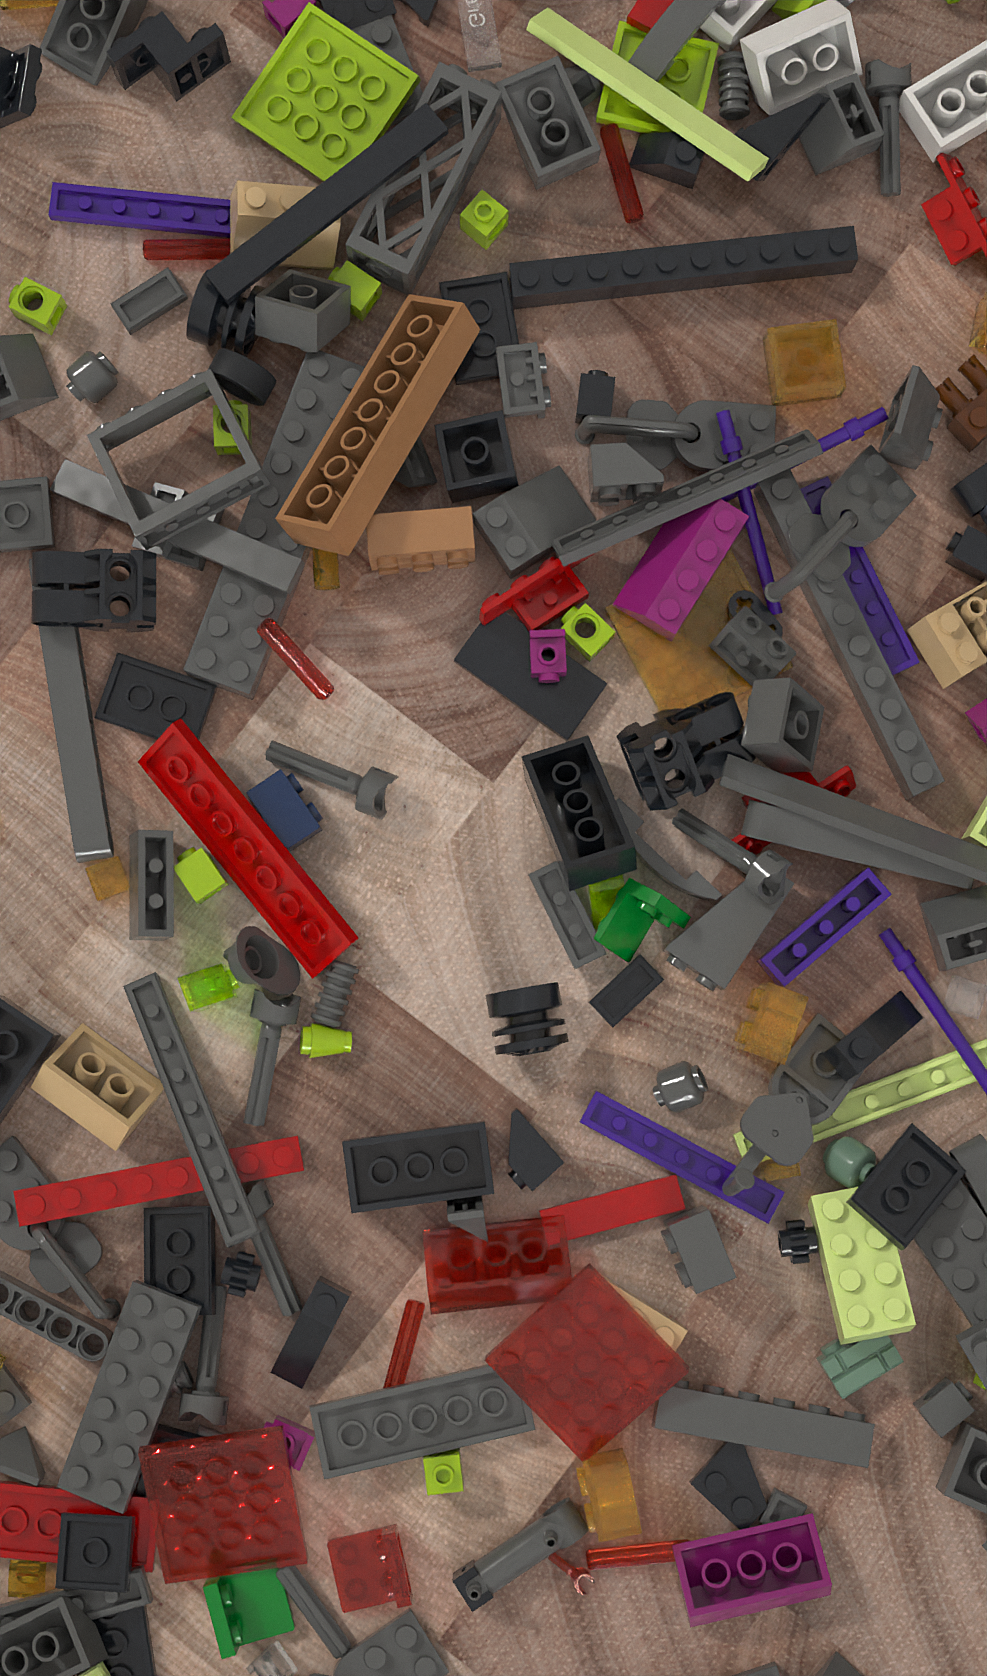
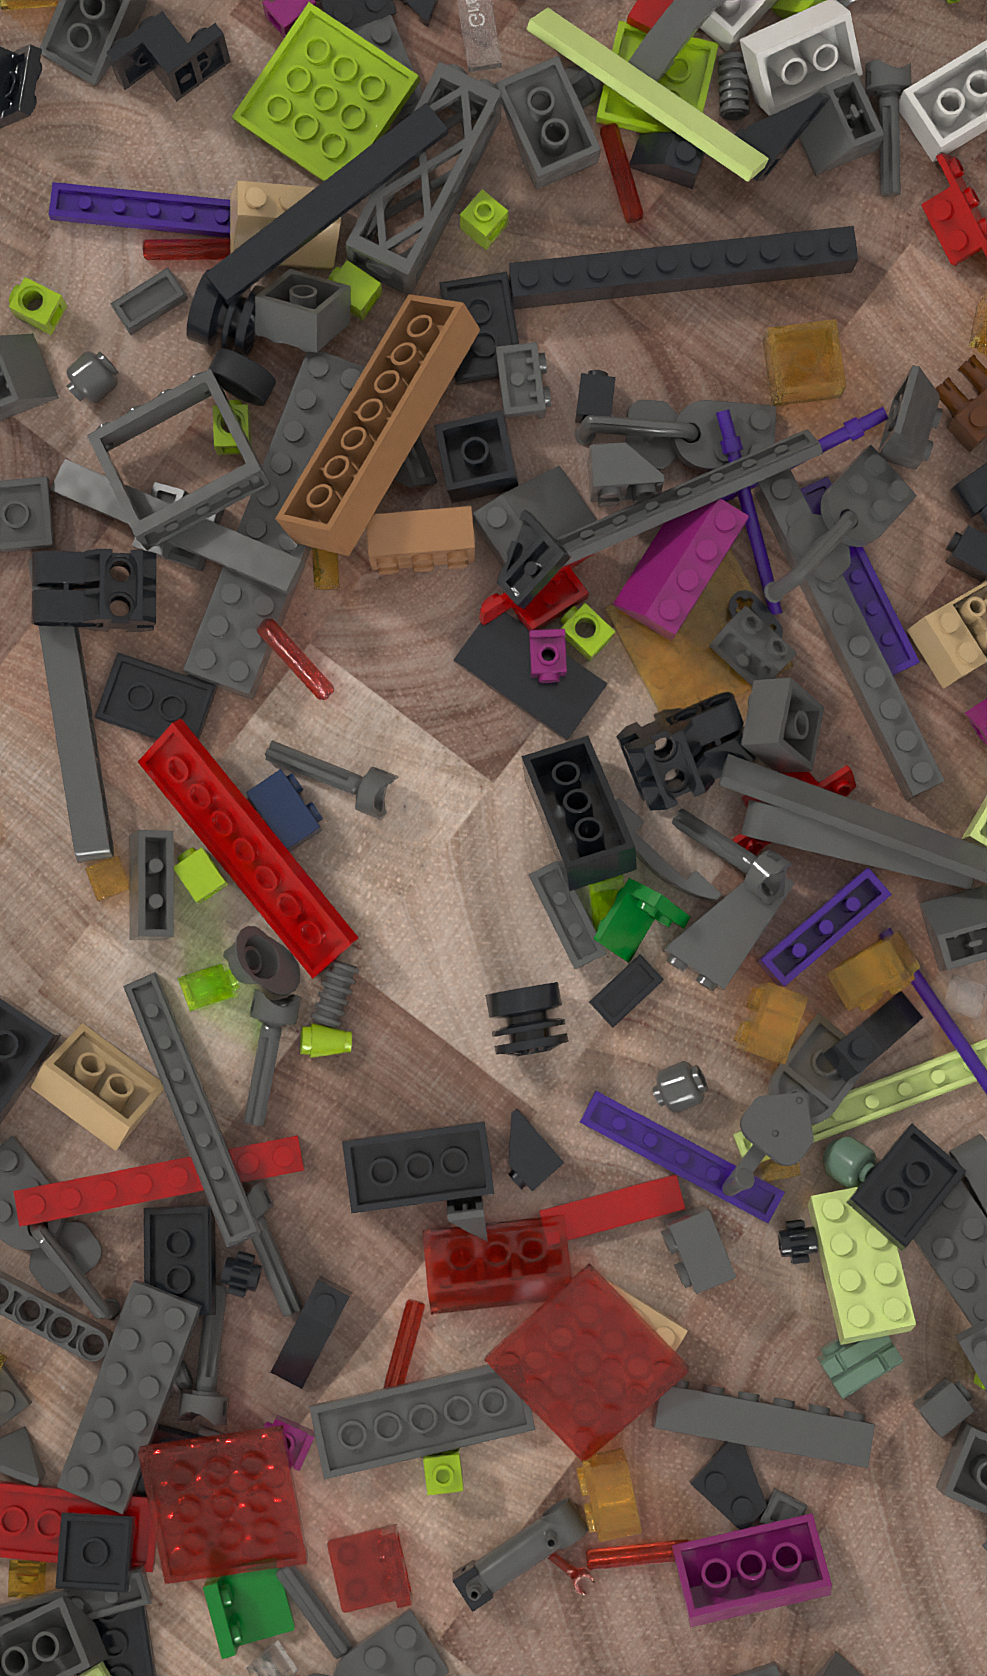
none -> black wing [497,510,571,609]
none -> clear yellow brick [827,930,921,1012]

